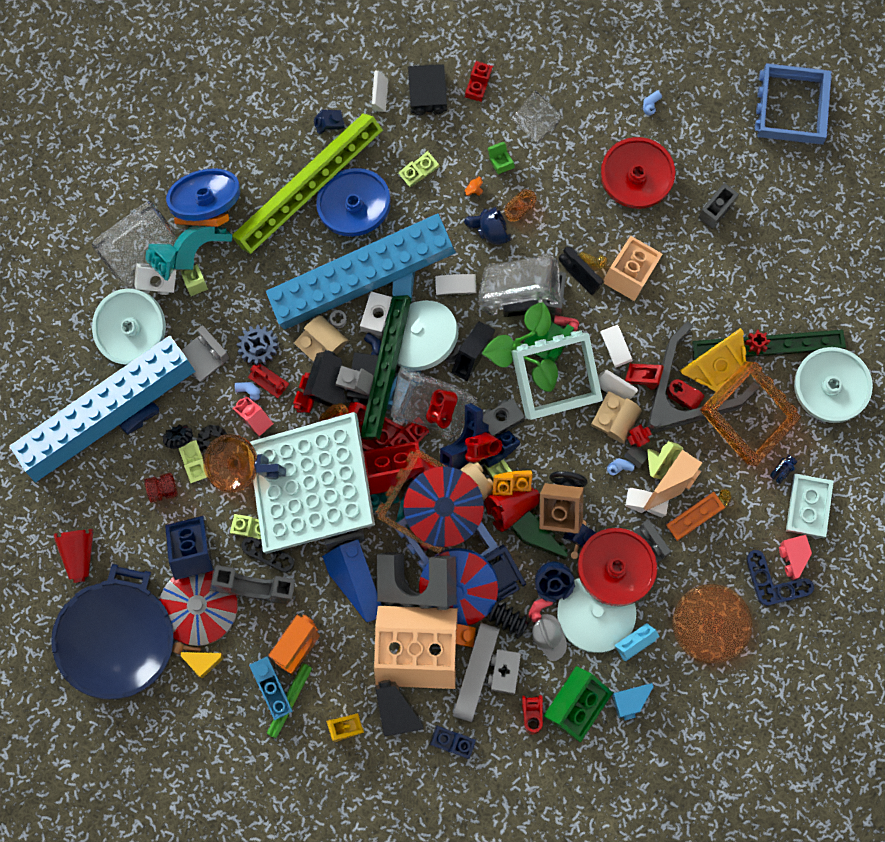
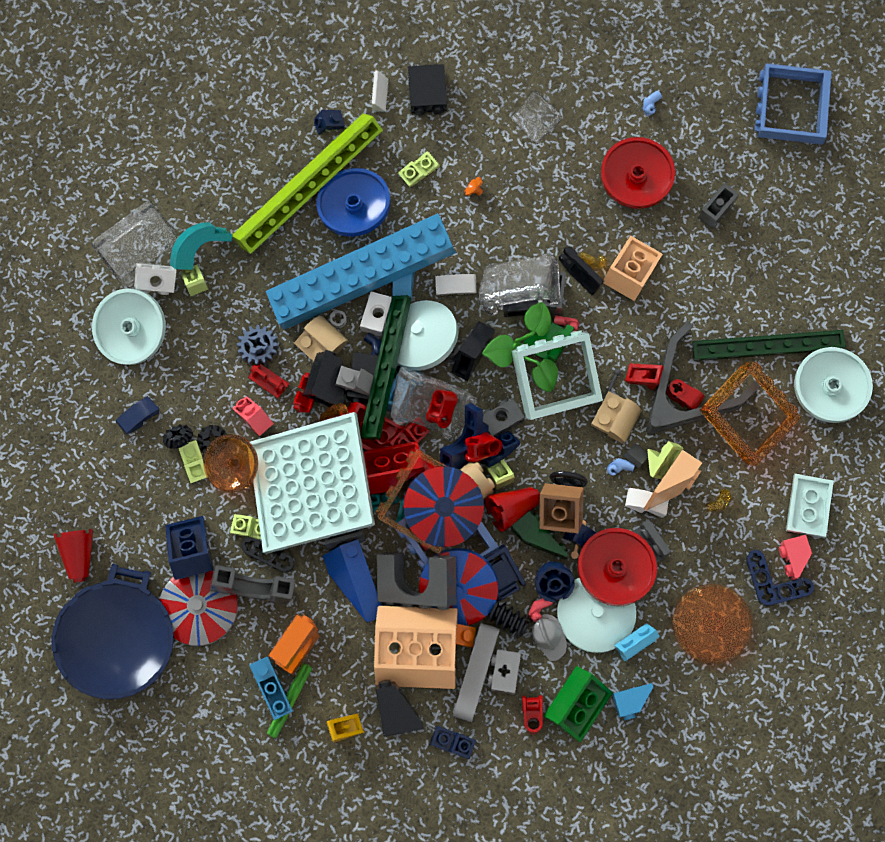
brick [10,336,196,483] -> none
clear red wheel [144,472,178,503] -> none
teal slope [145,244,177,281] -> none
blue dish [166,169,241,221] -> none
medium nougat hand [172,642,201,655] -> none
orange tile [174,213,229,227] -> none
light grey bracket [181,325,229,382] -> none
yellow slope [181,652,223,678] -> none
light blue arm [235,382,261,401] -> none
dark blue bracket [255,454,286,480] -> none
dark blue arm [464,209,488,228] -> none
red slope [465,61,493,102] -> none
dark blue cylinder [478,206,512,245] -> none
bright green bracket [488,142,515,174] -> none
light orange slope [492,470,532,495] -> none
clear orange plate [504,189,536,221] -> none
white slope [598,370,638,400] -> none
white slope [600,325,633,368] -> none
red gear [627,424,652,448] -> none
orange tile [666,492,725,541] -> none
yellow wing [679,328,748,392] -> none
red gear [745,330,770,355] -> none
clear blue arm [770,455,797,484] -> none

